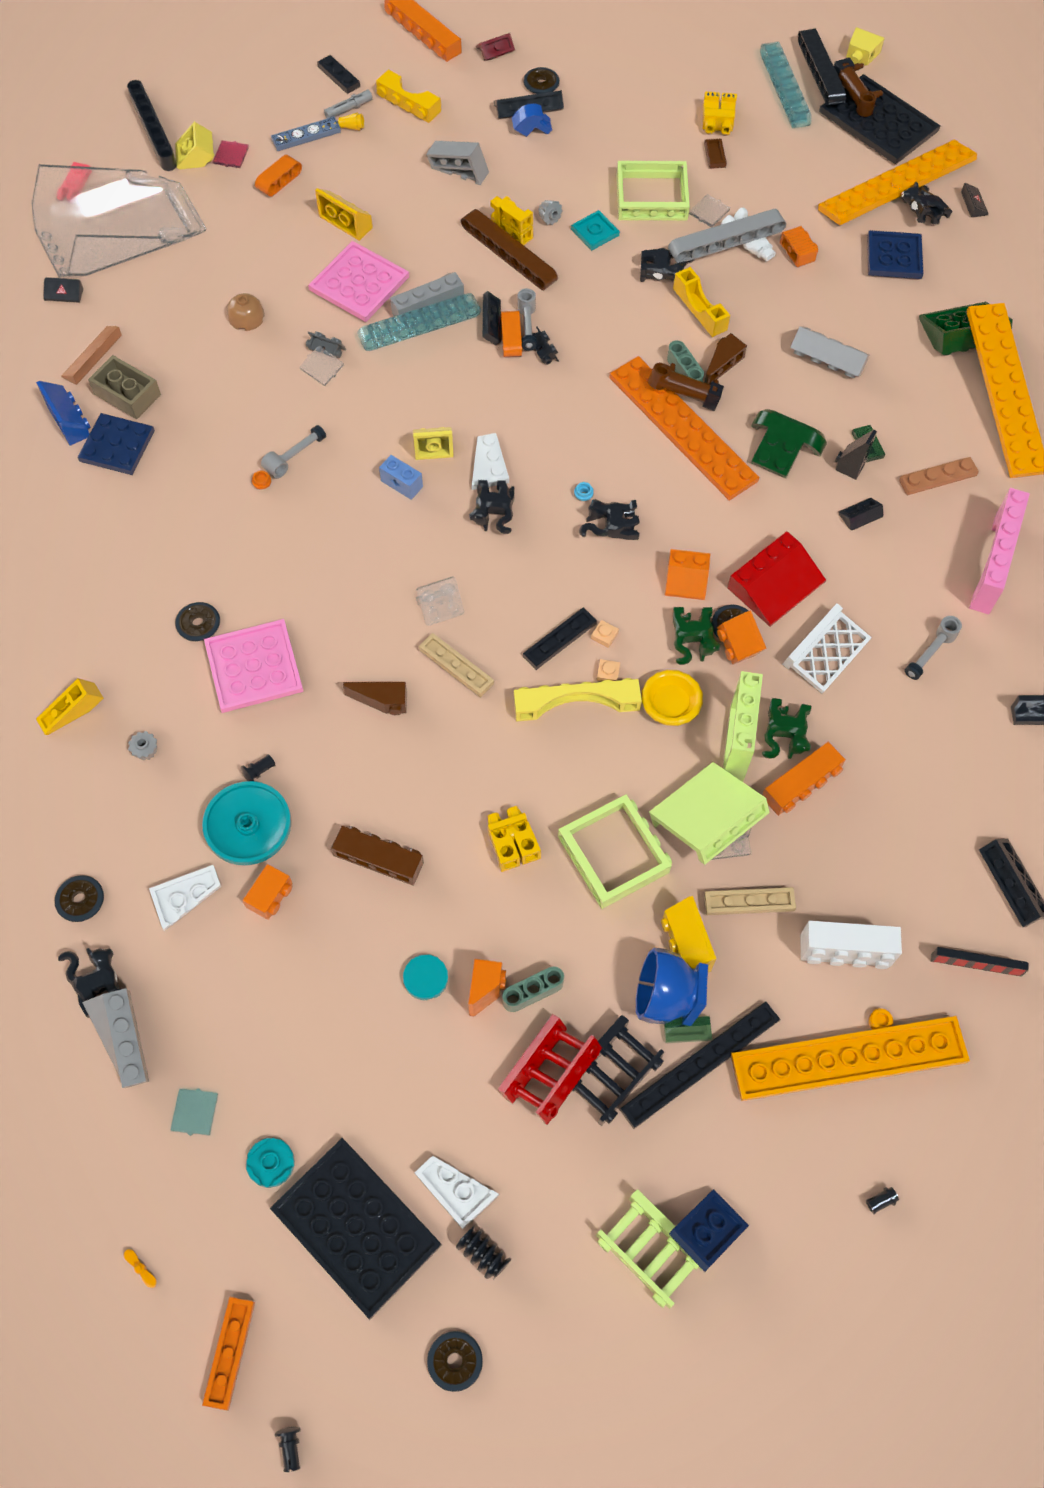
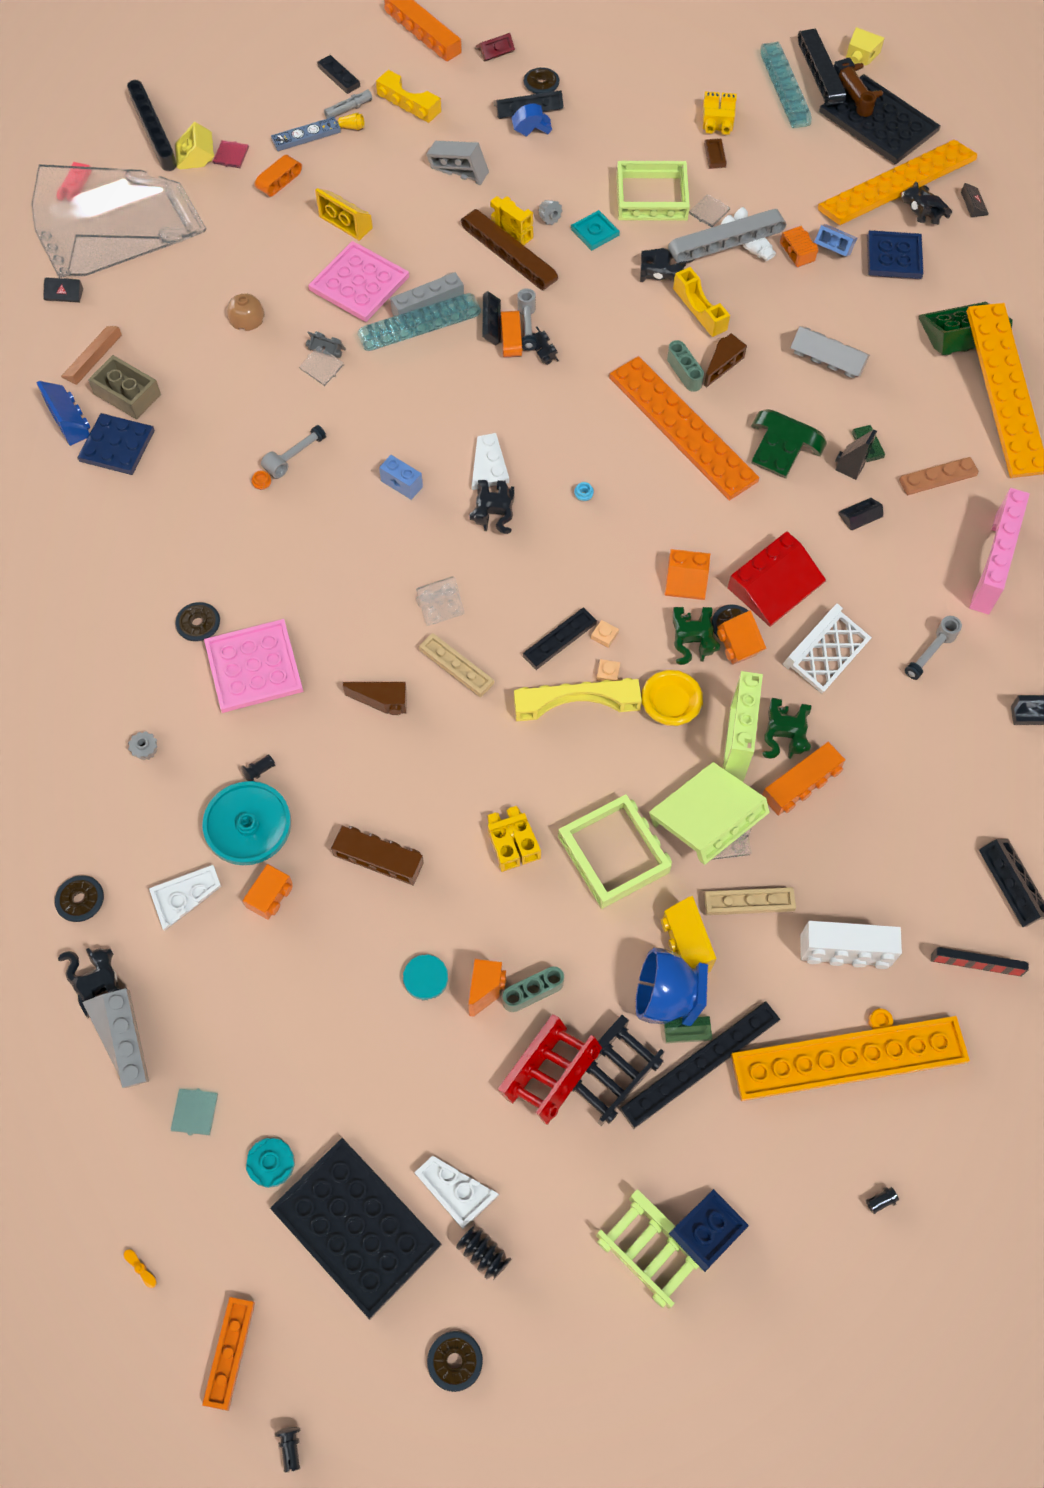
yellow slope [36,678,104,735] -> none
light yellow slope [413,427,454,460] -> none
black animal [579,499,640,540] -> none
reddish brown piece [648,363,724,411] -> none
none -> medium blue brick [814,224,858,256]

